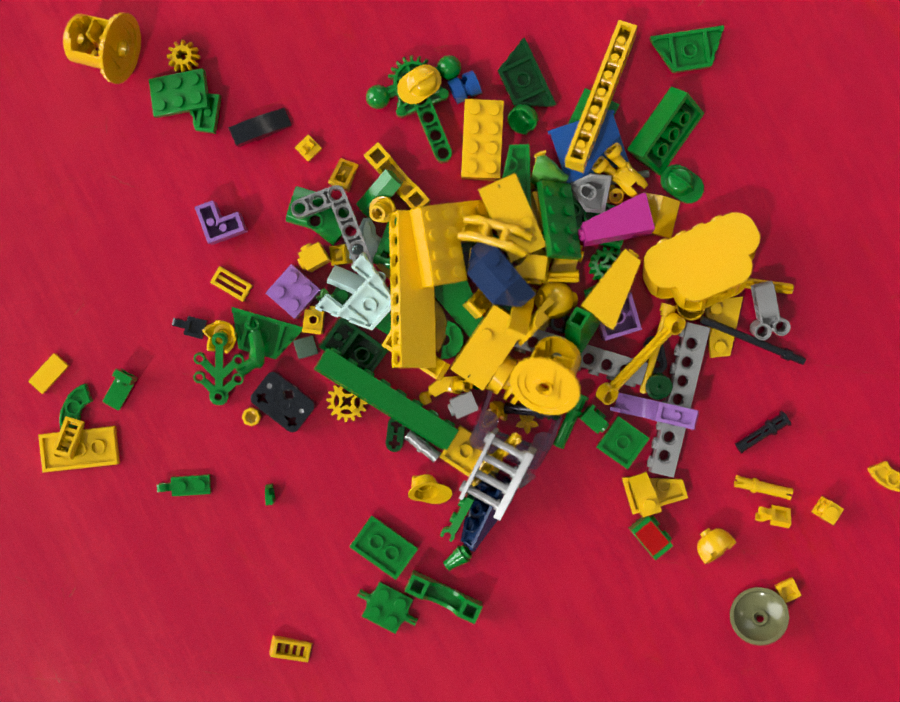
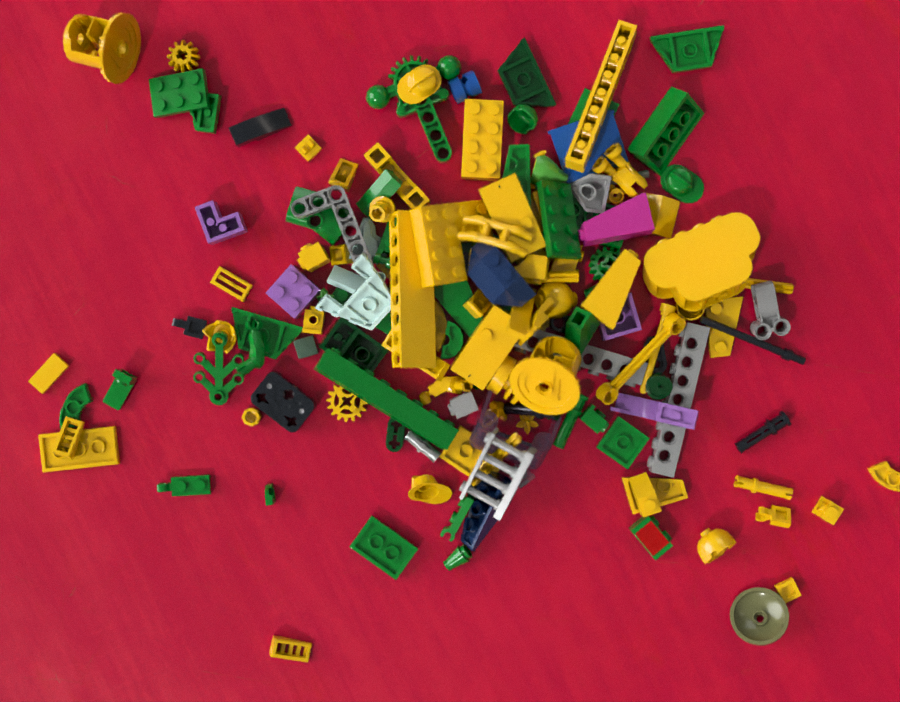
green plate [357,581,418,634] -> none
green arch [405,570,483,624] -> none

